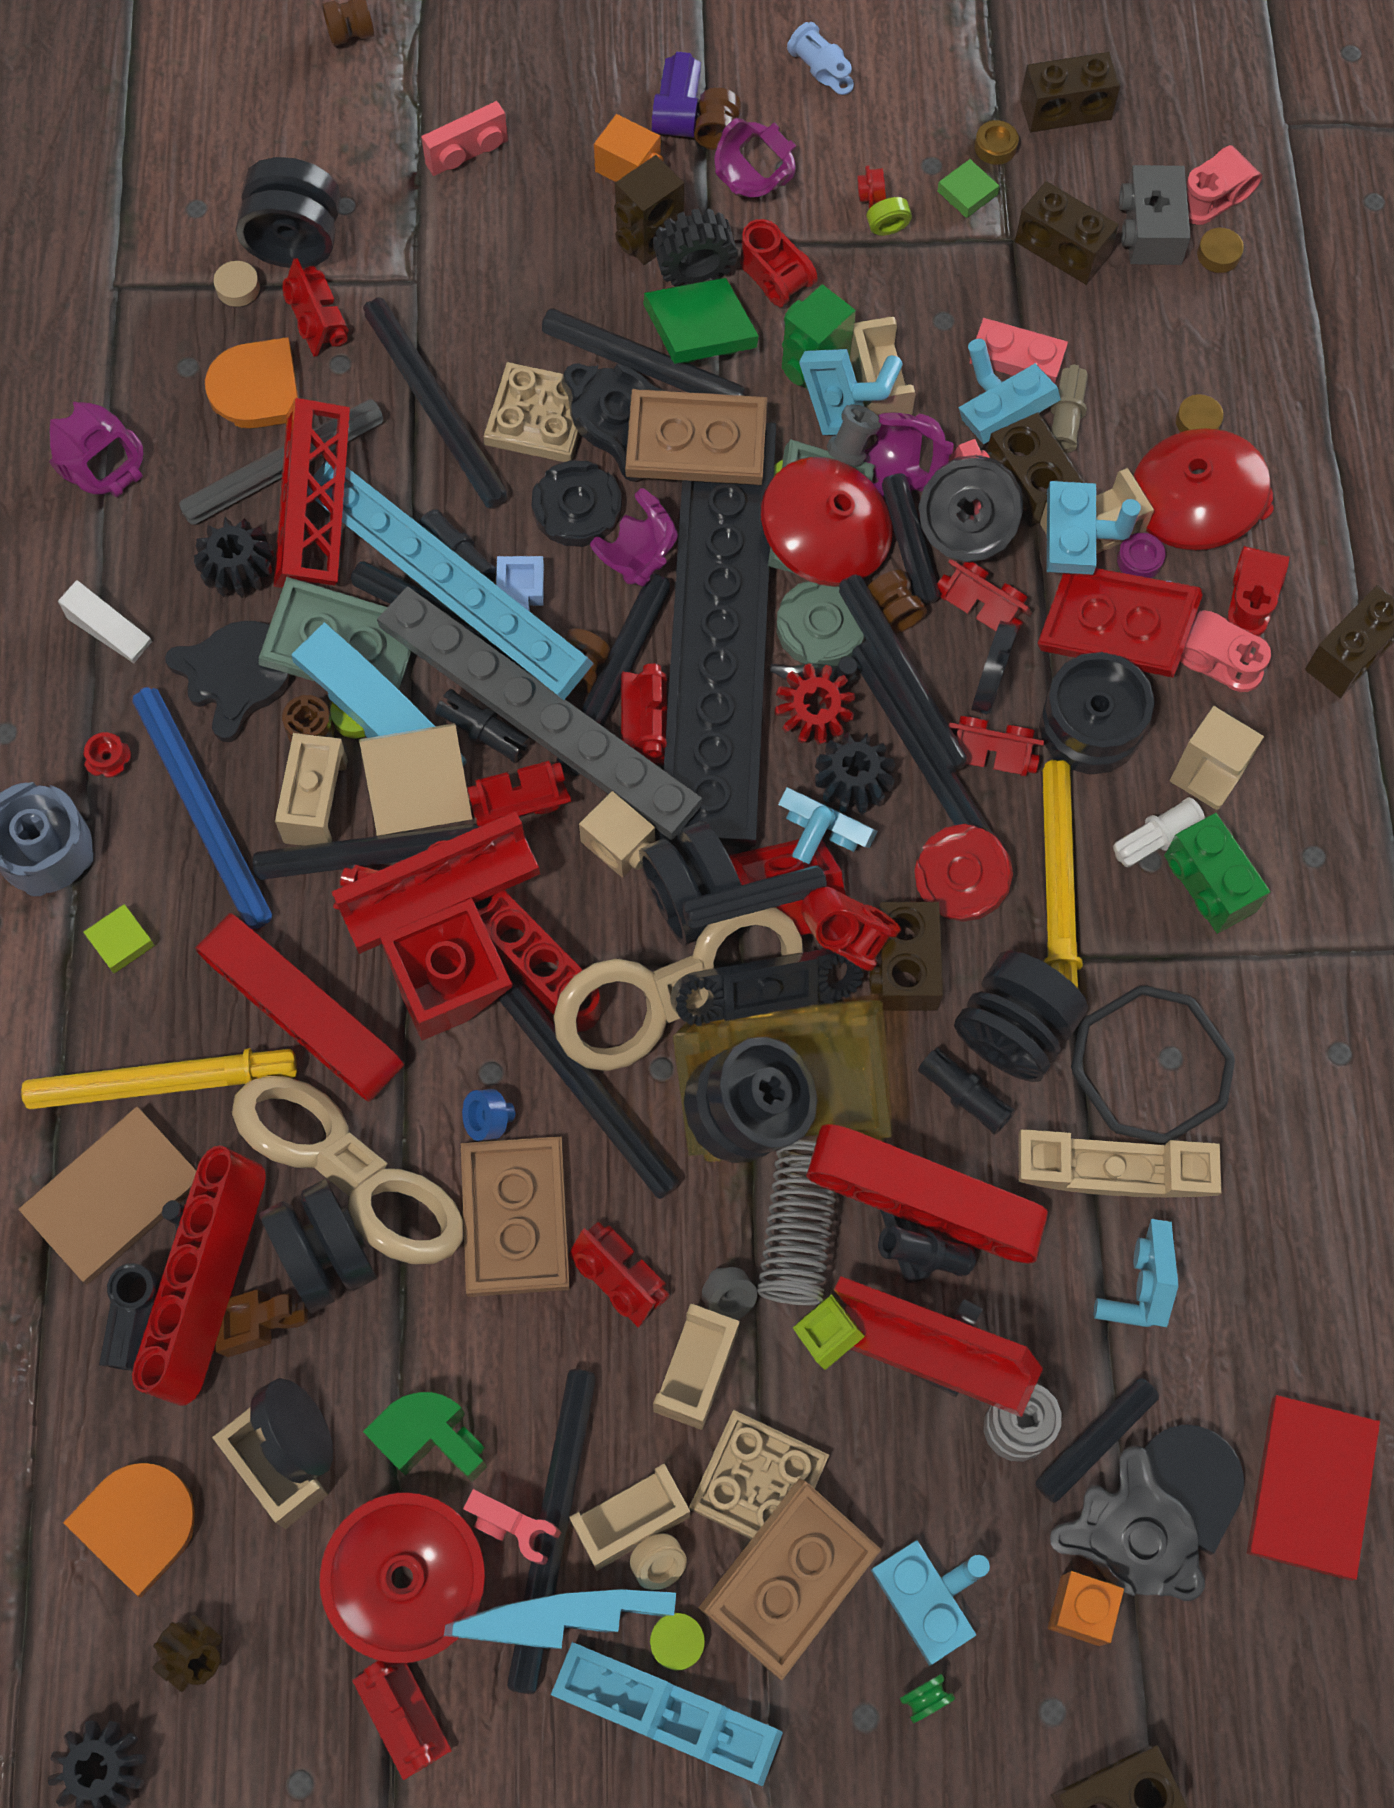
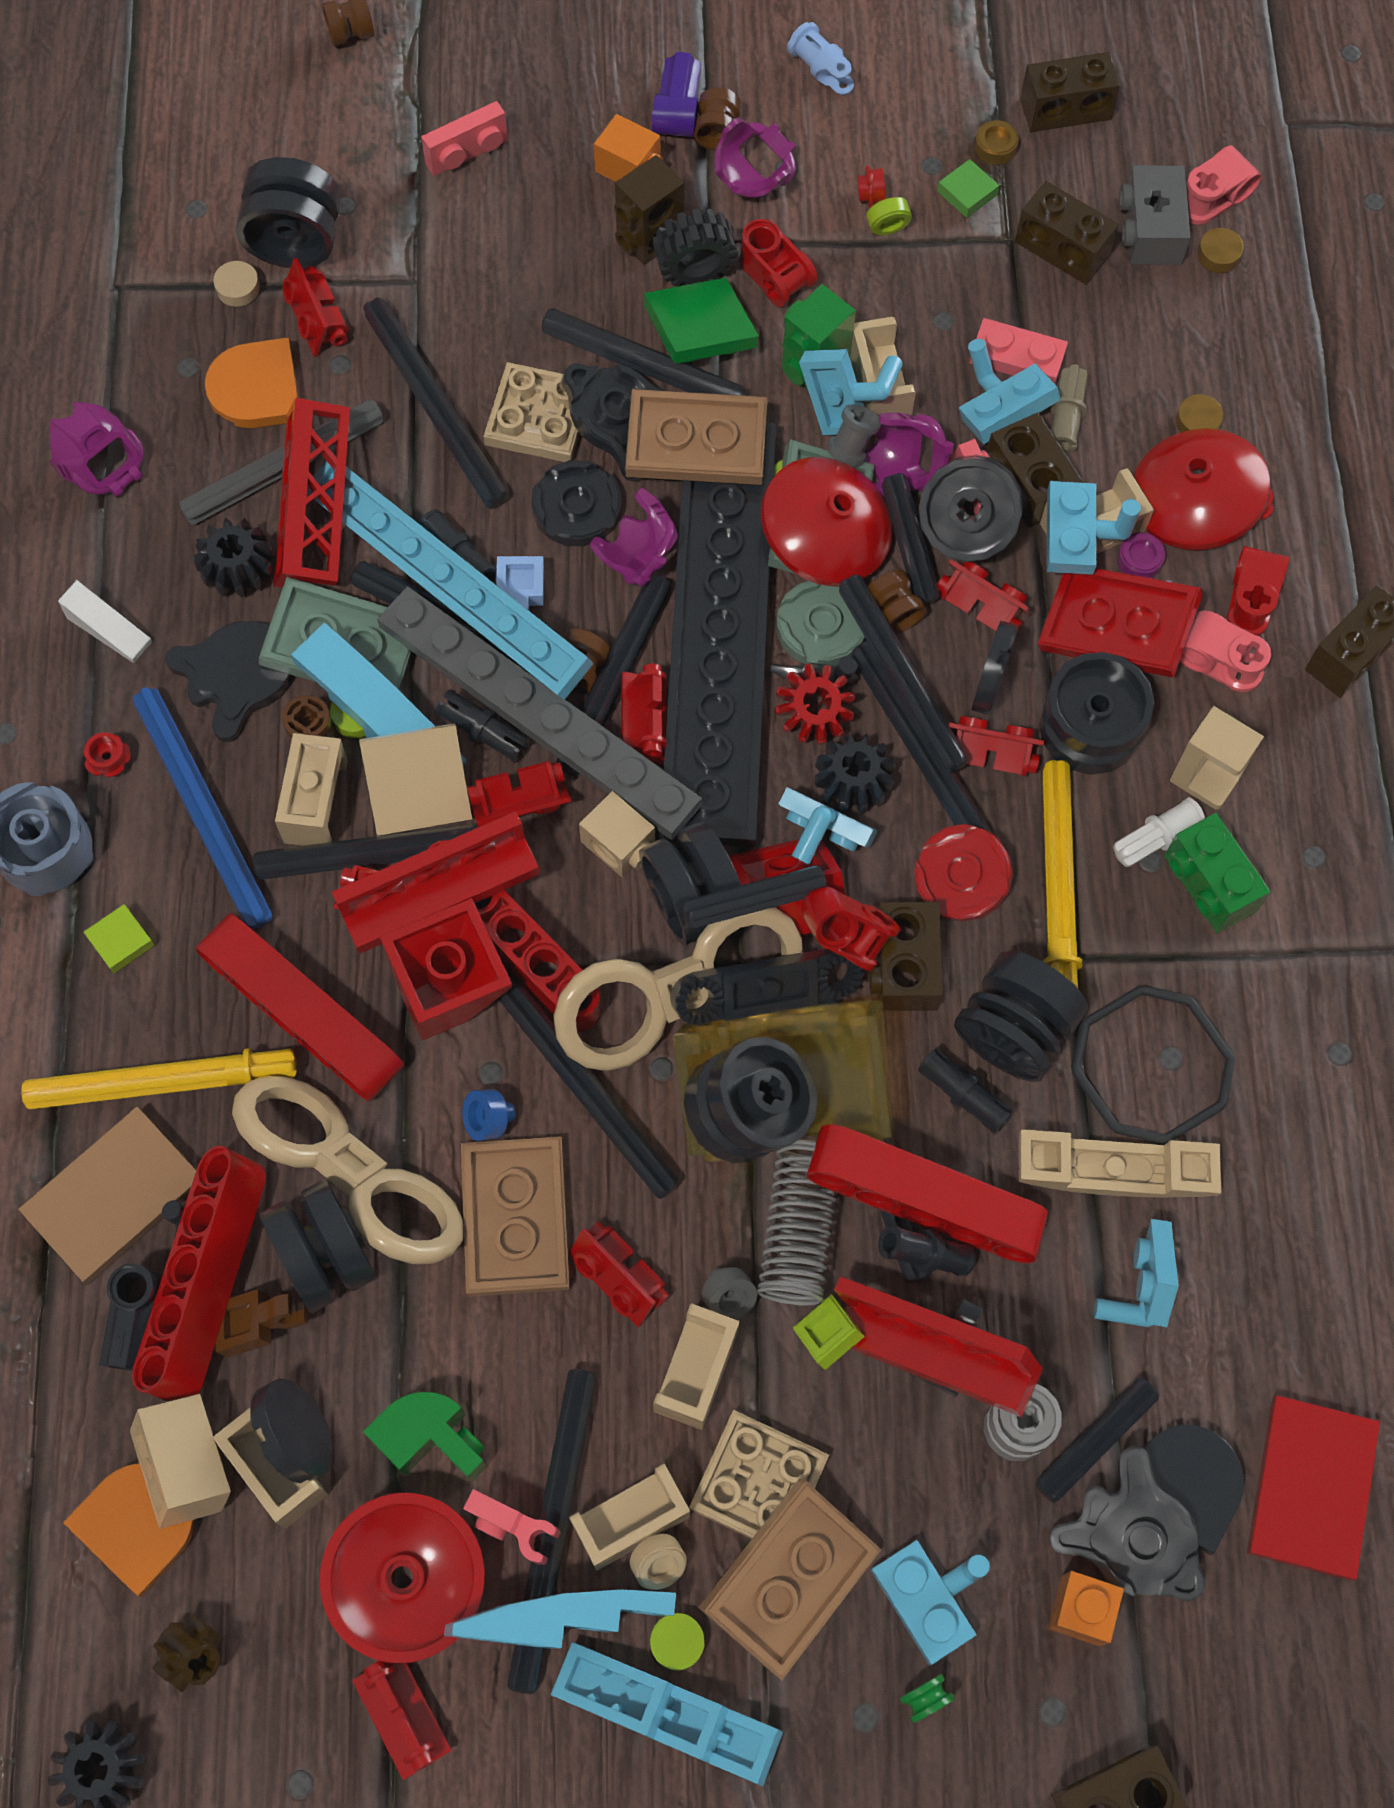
none -> tan panel [130,1394,231,1529]

